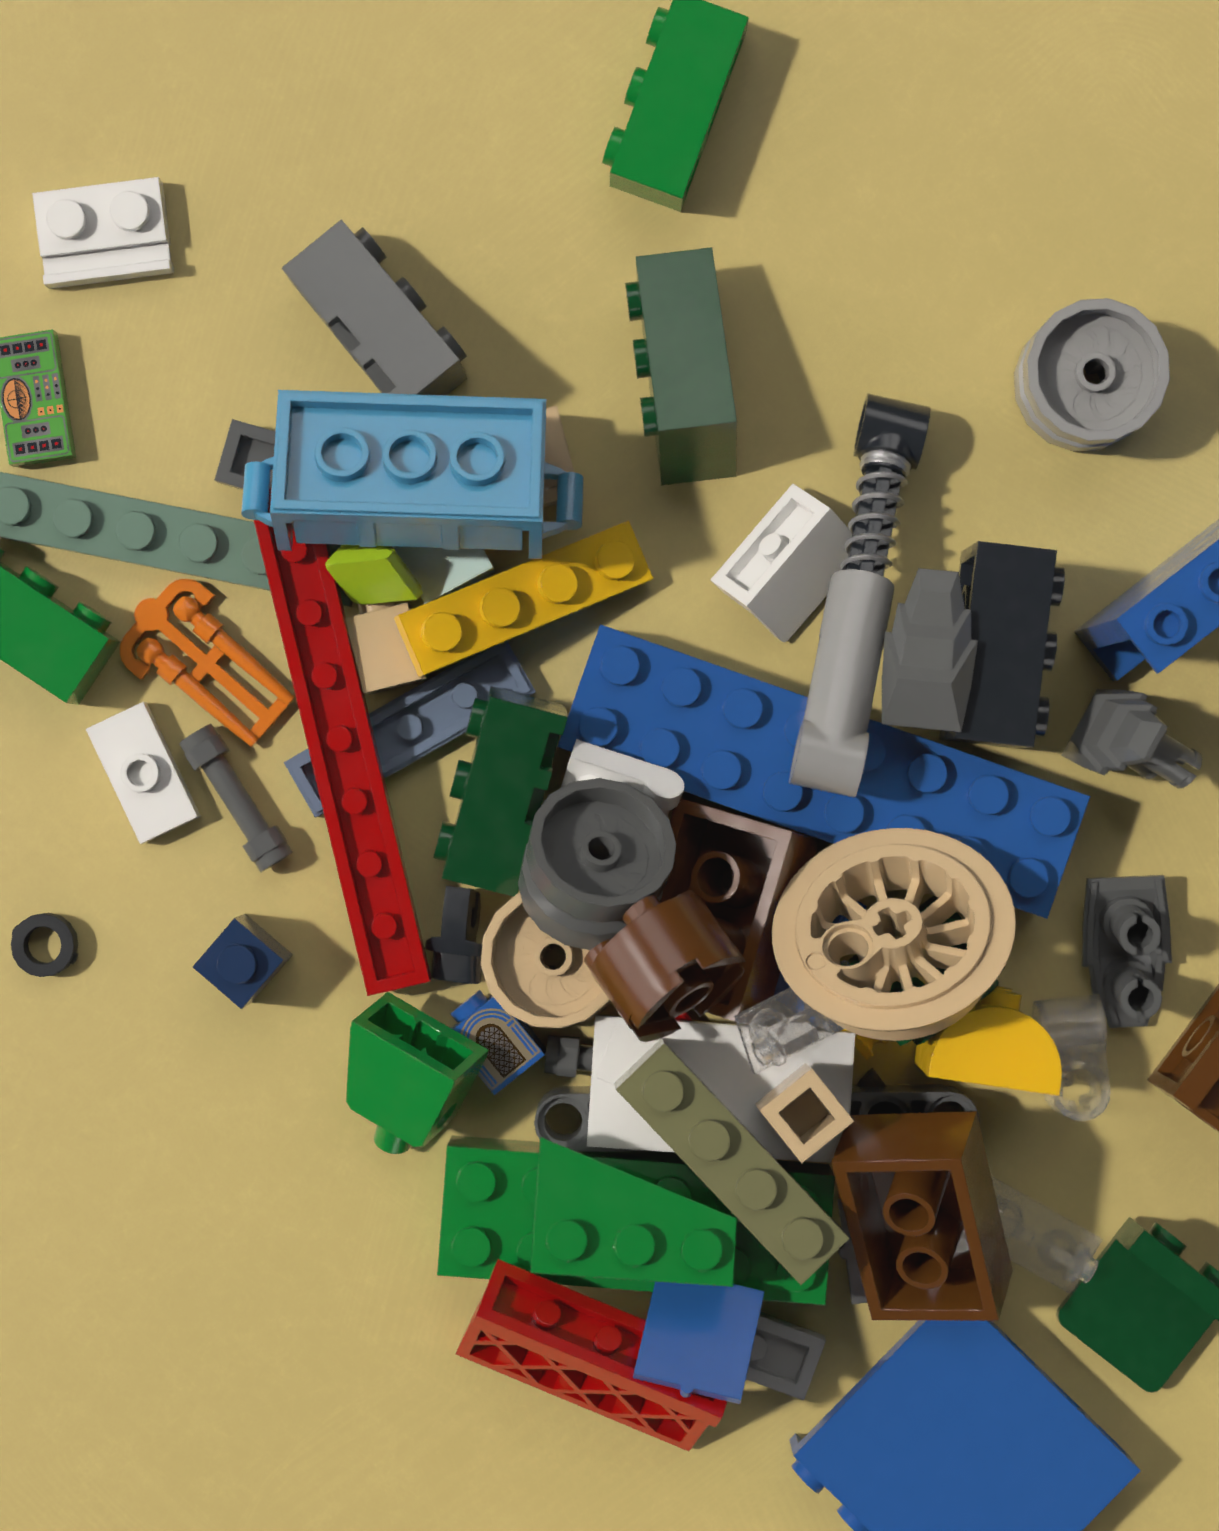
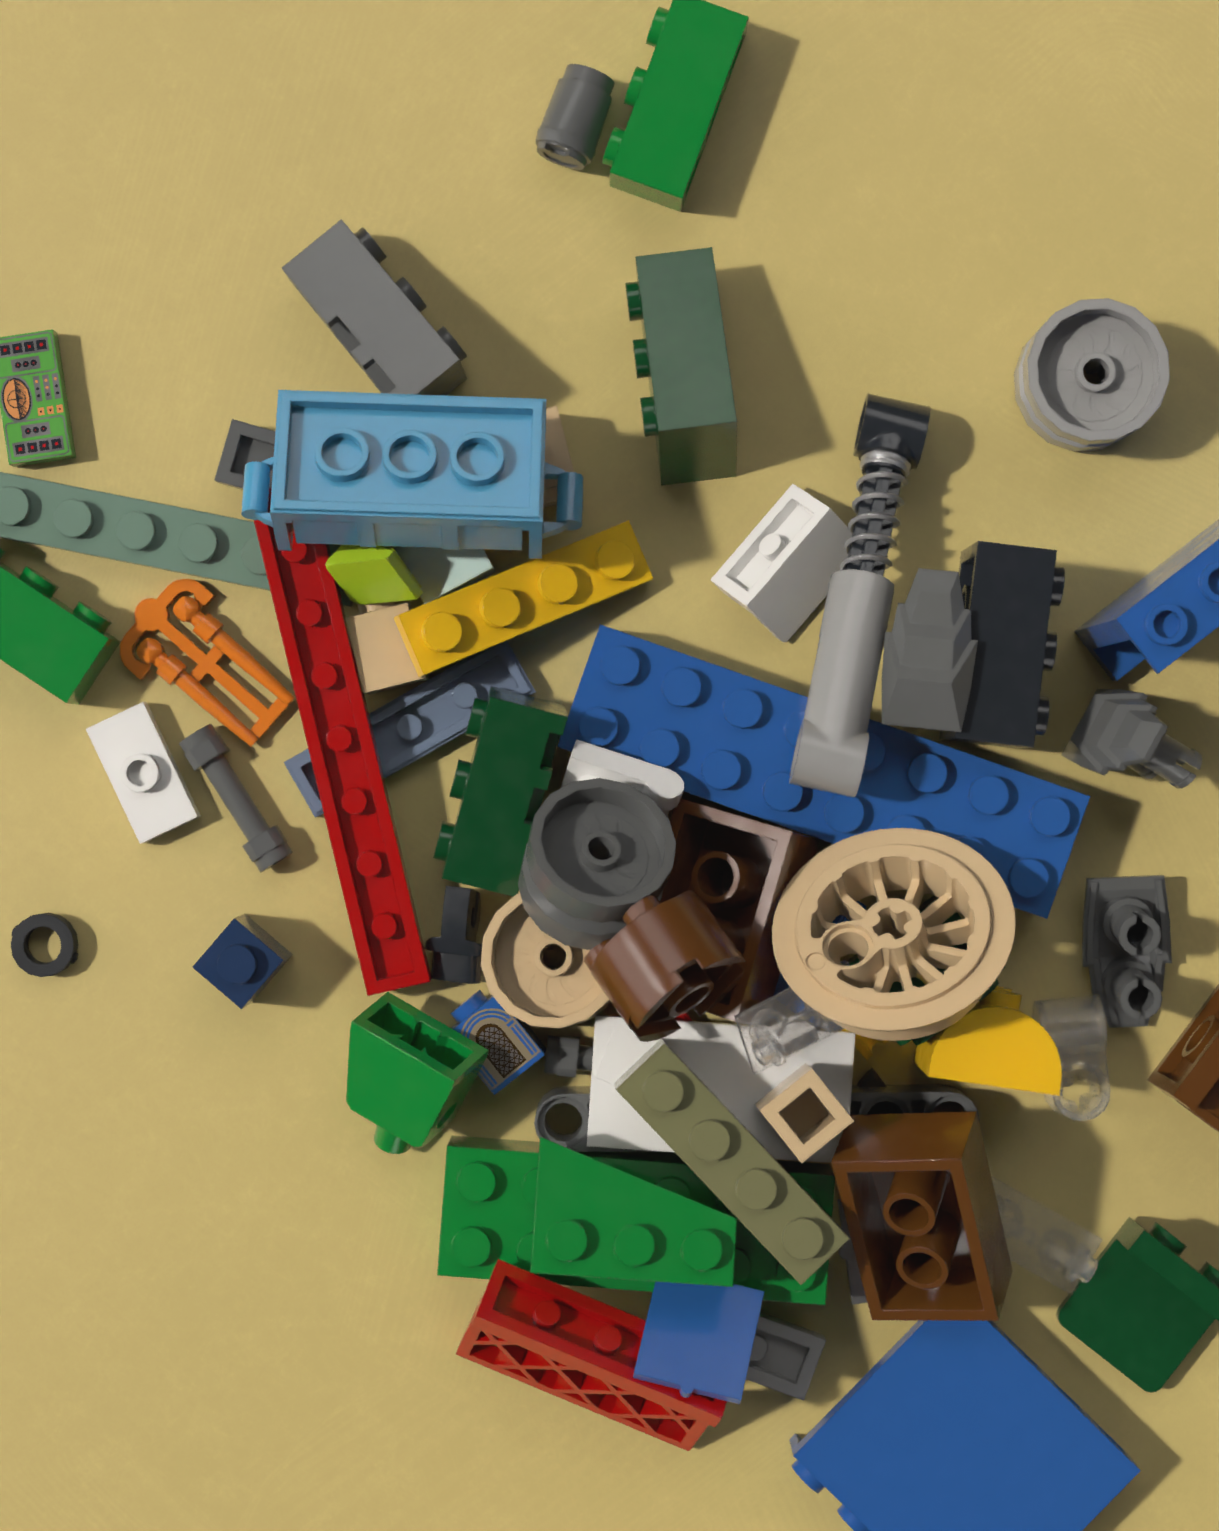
white plate [32,177,174,289] -> none
none -> dark grey piece [535,64,615,170]

